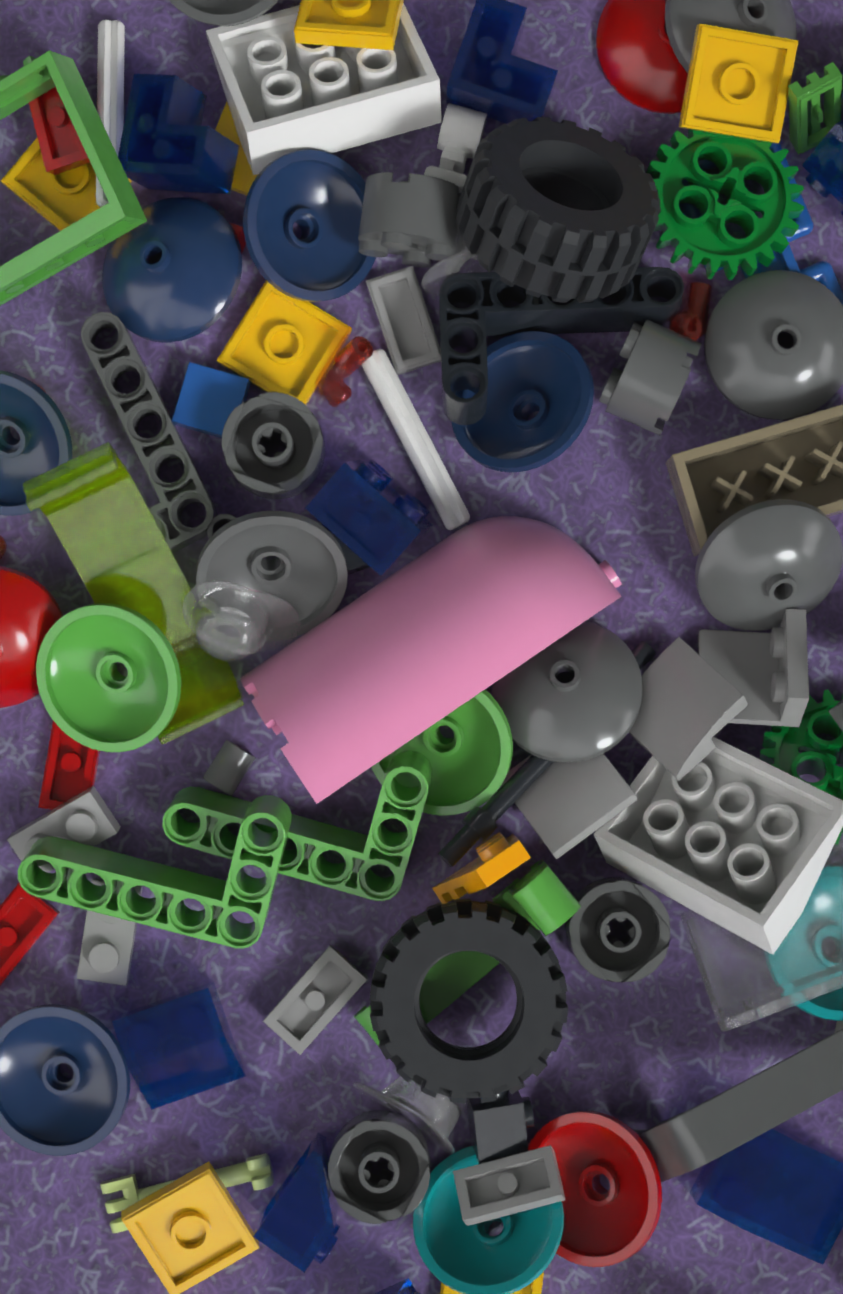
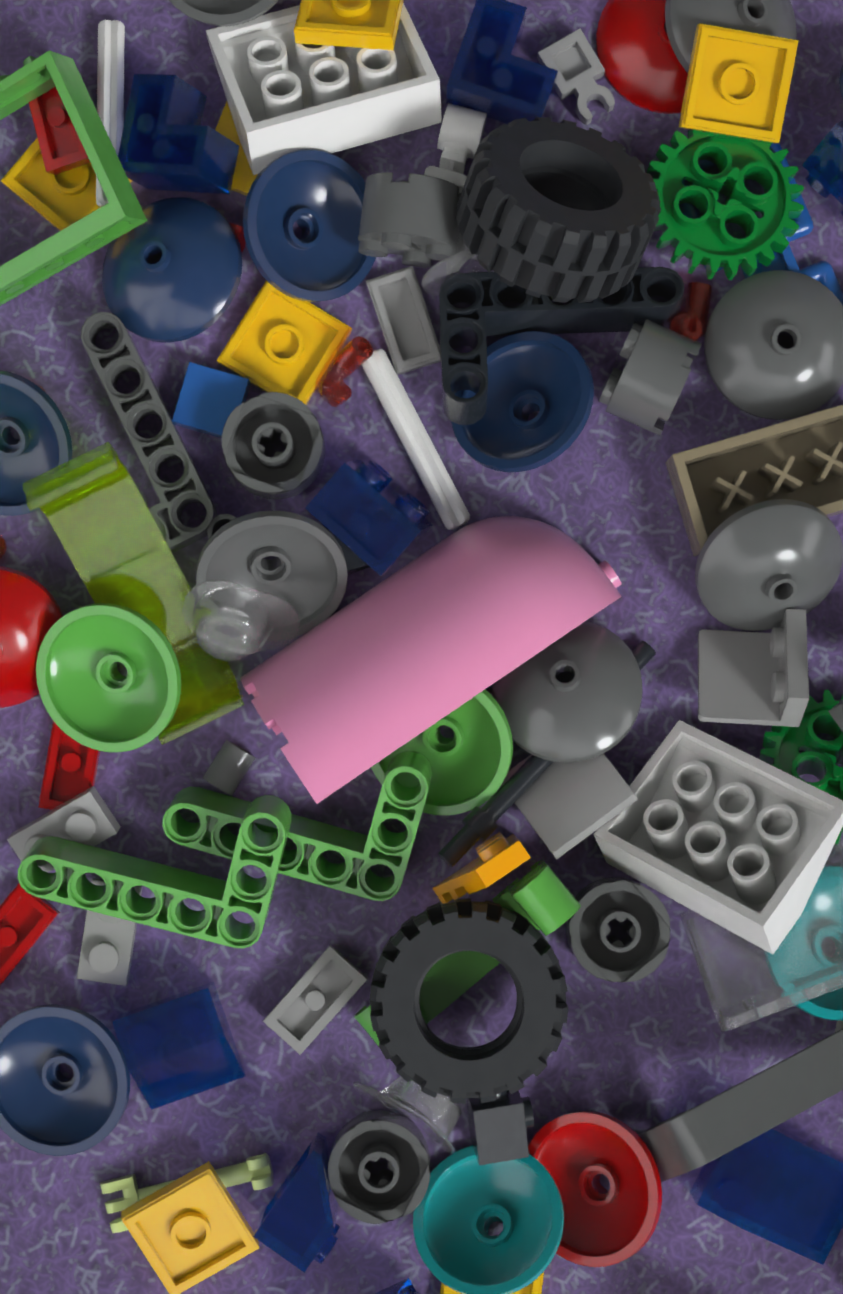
light grey plate [453,1145,566,1226] -> none
light grey slope [628,637,749,781] -> none
bright green tile [788,62,842,154] -> none
none -> light grey plate [537,28,615,125]

